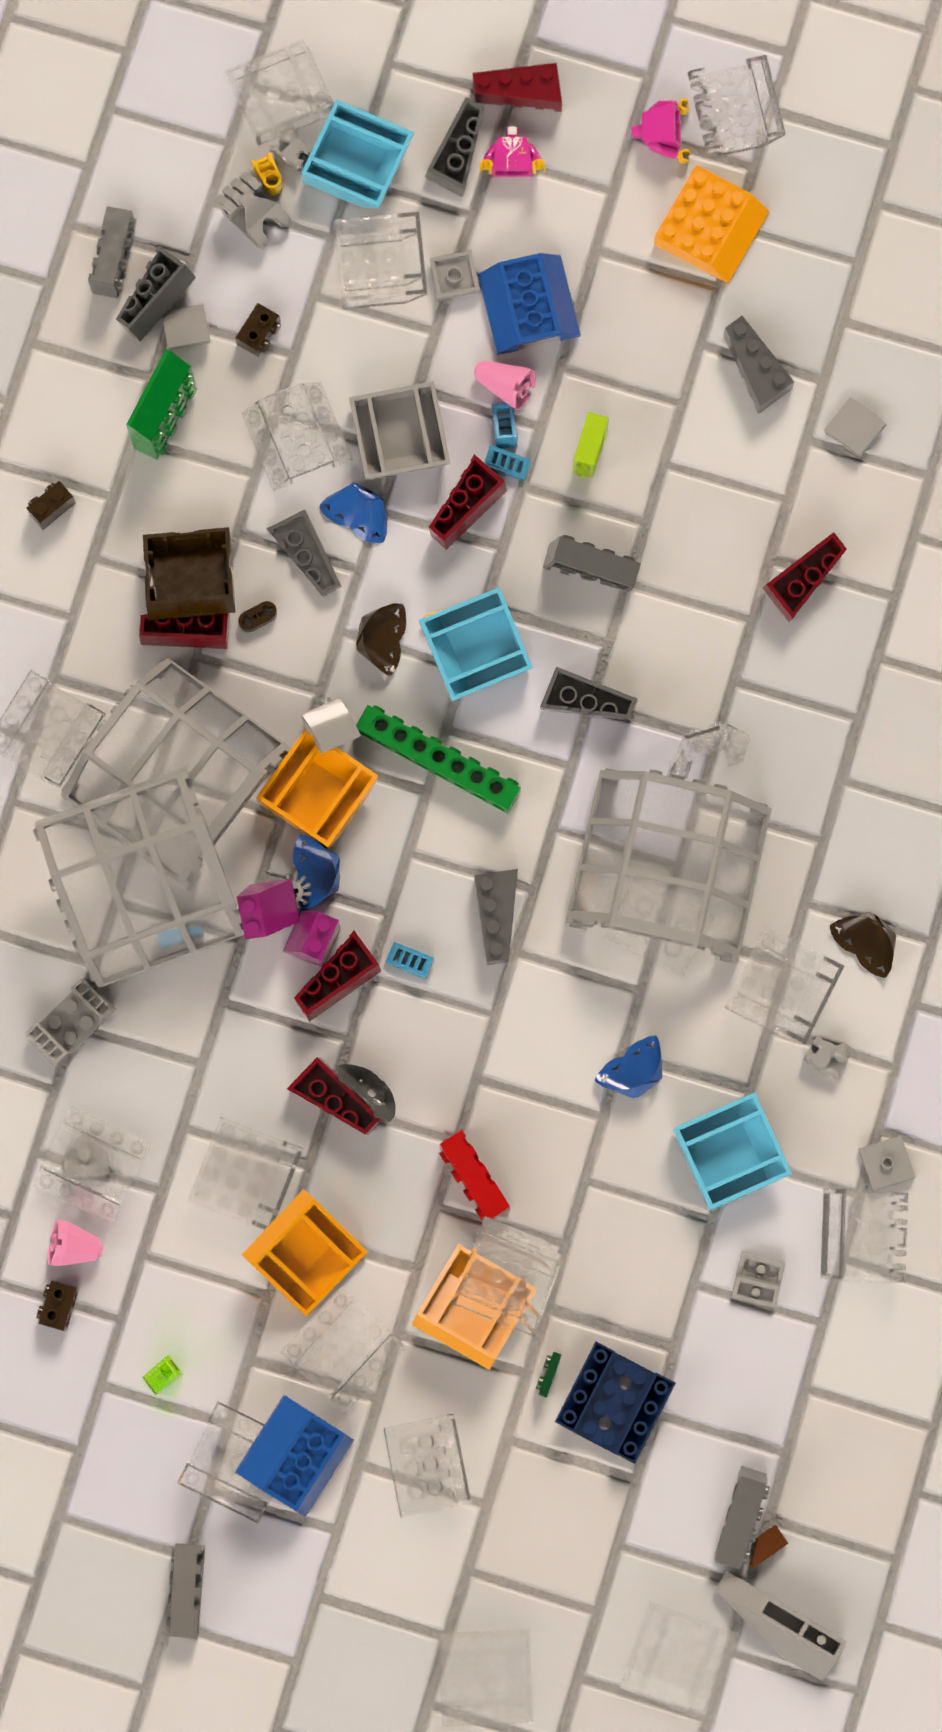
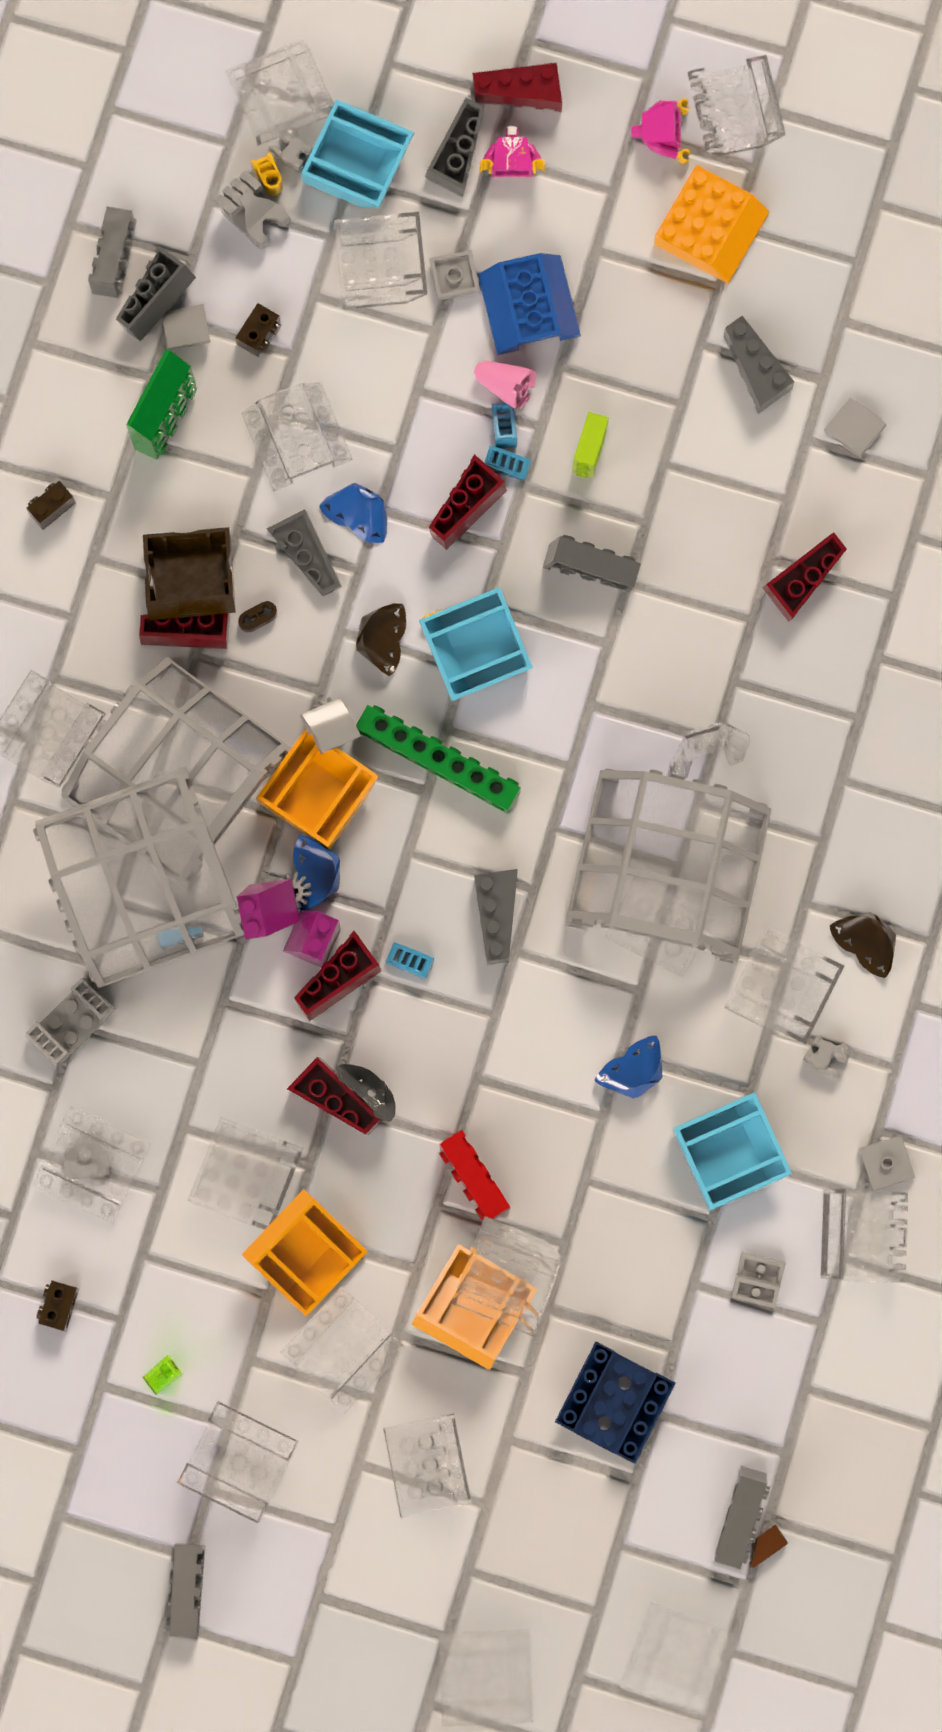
bright pink cone [48,1220,103,1266] -> none
blue slope [235,1395,354,1517] -> none
light grey slope [349,381,451,480] -> none
dark green plate [535,1351,562,1398] -> none
dark grey wedge [540,667,638,721] -> none
light grey wedge [715,1571,847,1681] -> none

